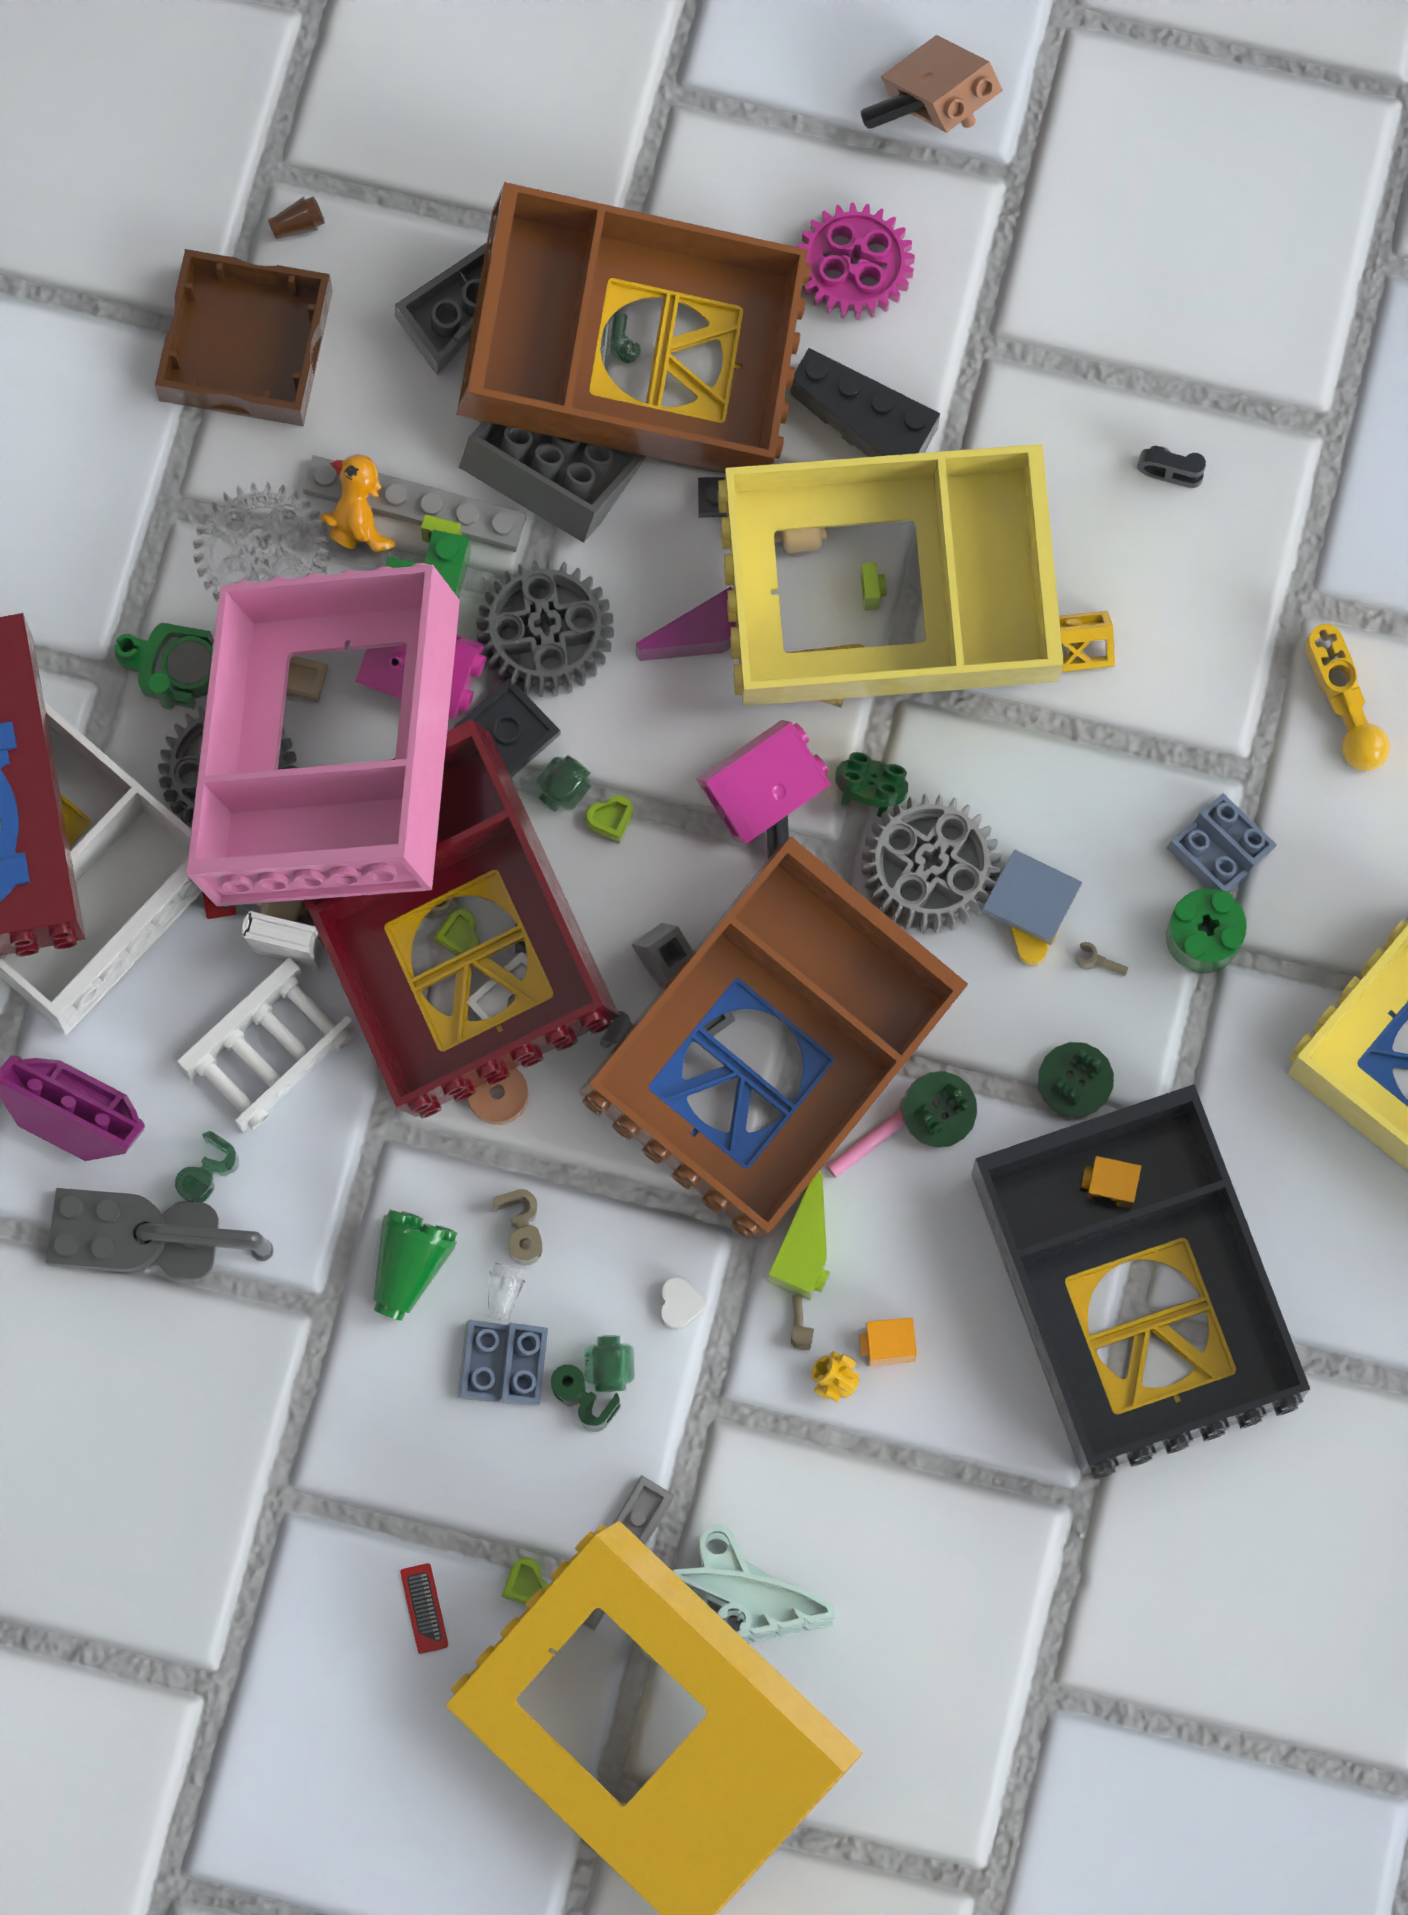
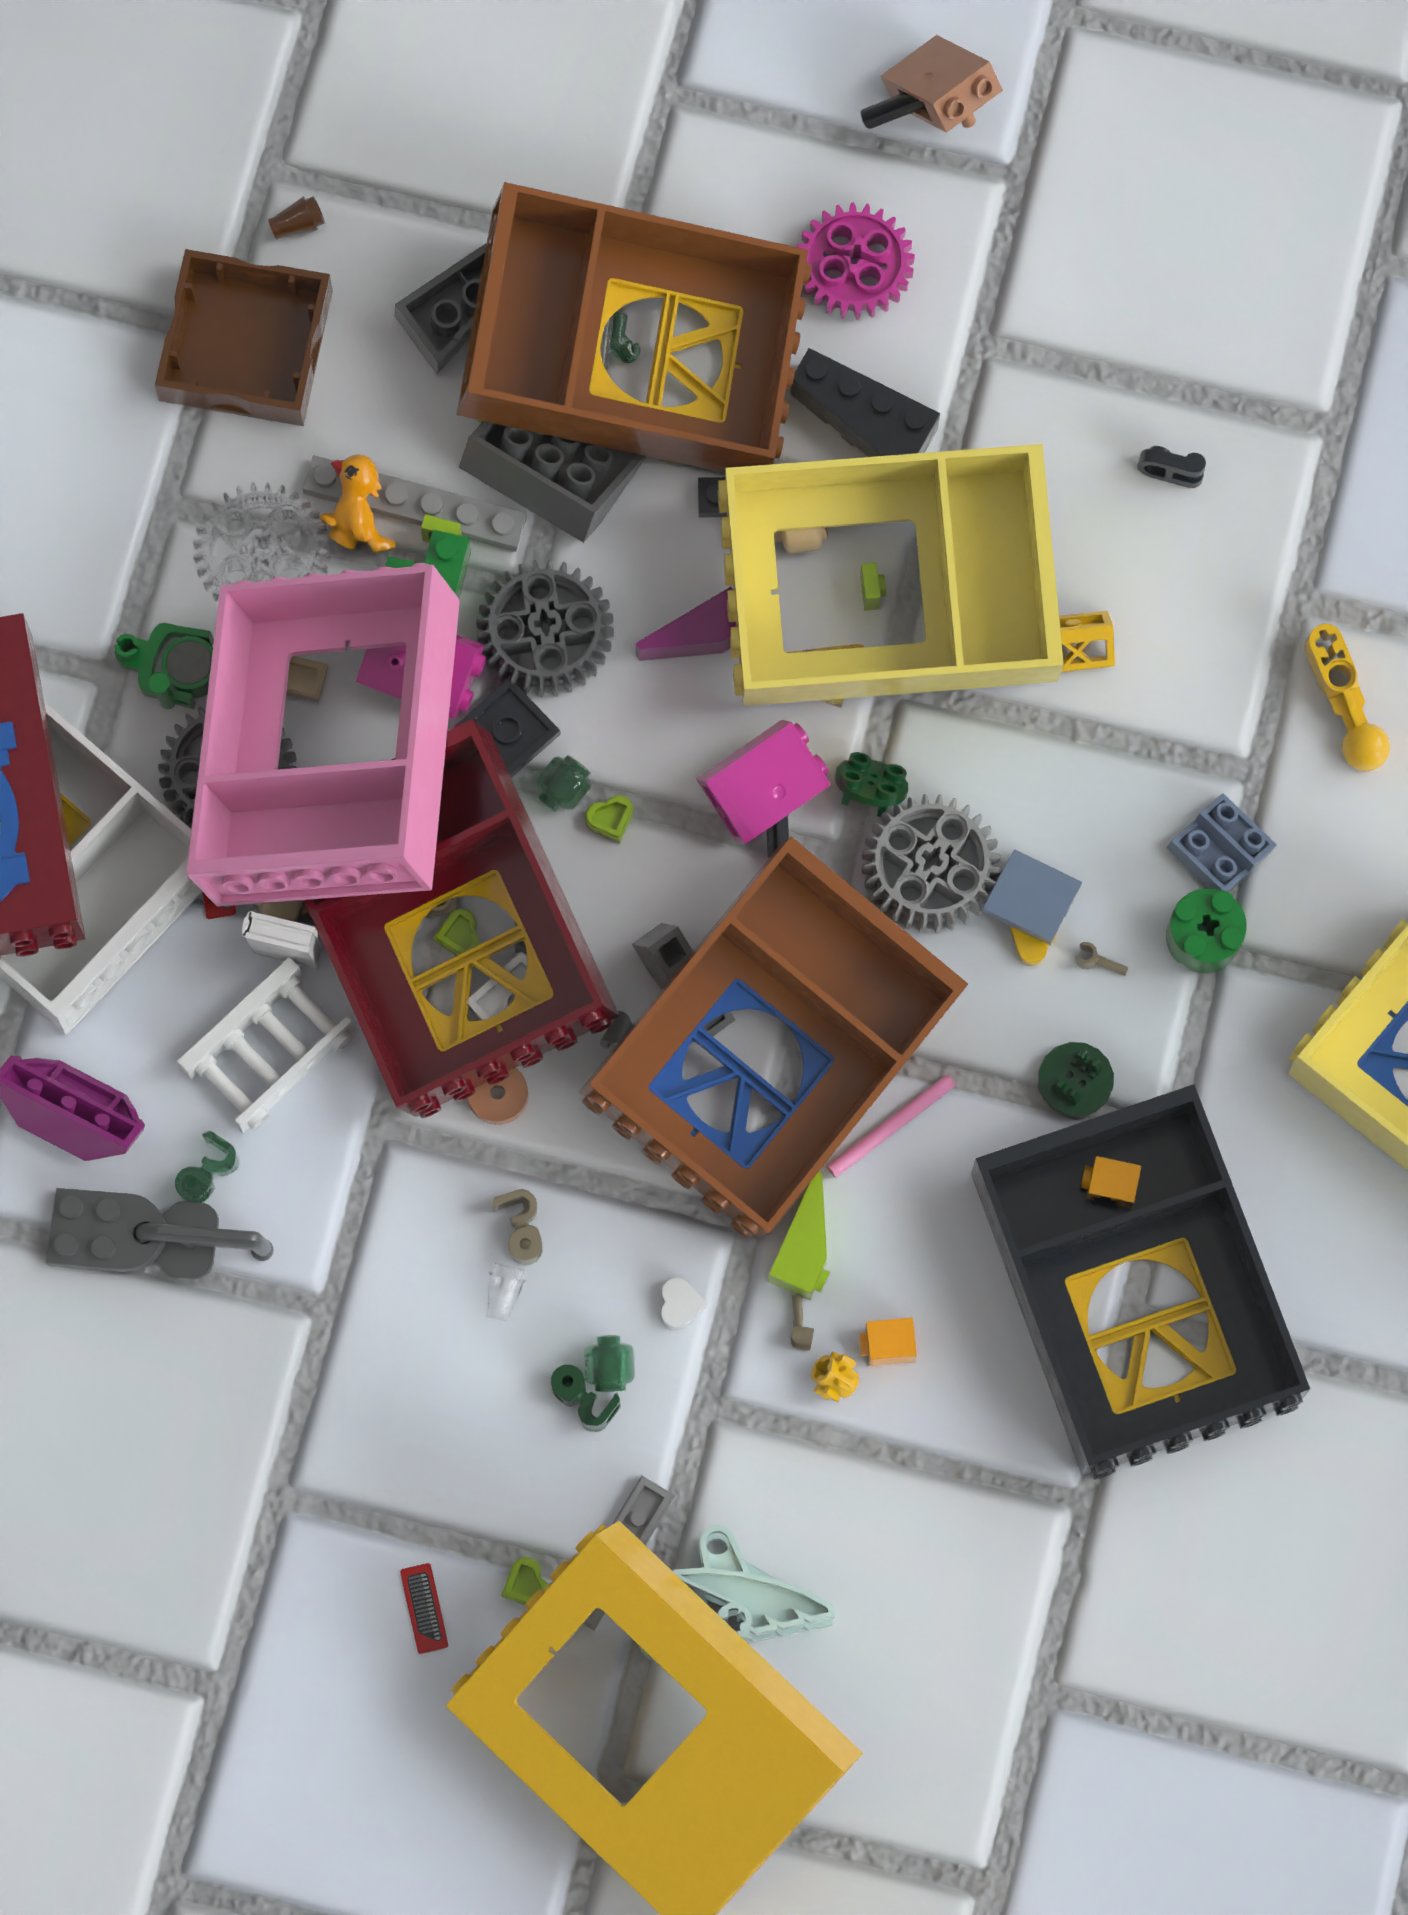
green cone [373,1209,457,1321] -> none
sand blue slope [458,1319,548,1405] -> none
dark green plate [900,1071,977,1148] -> none

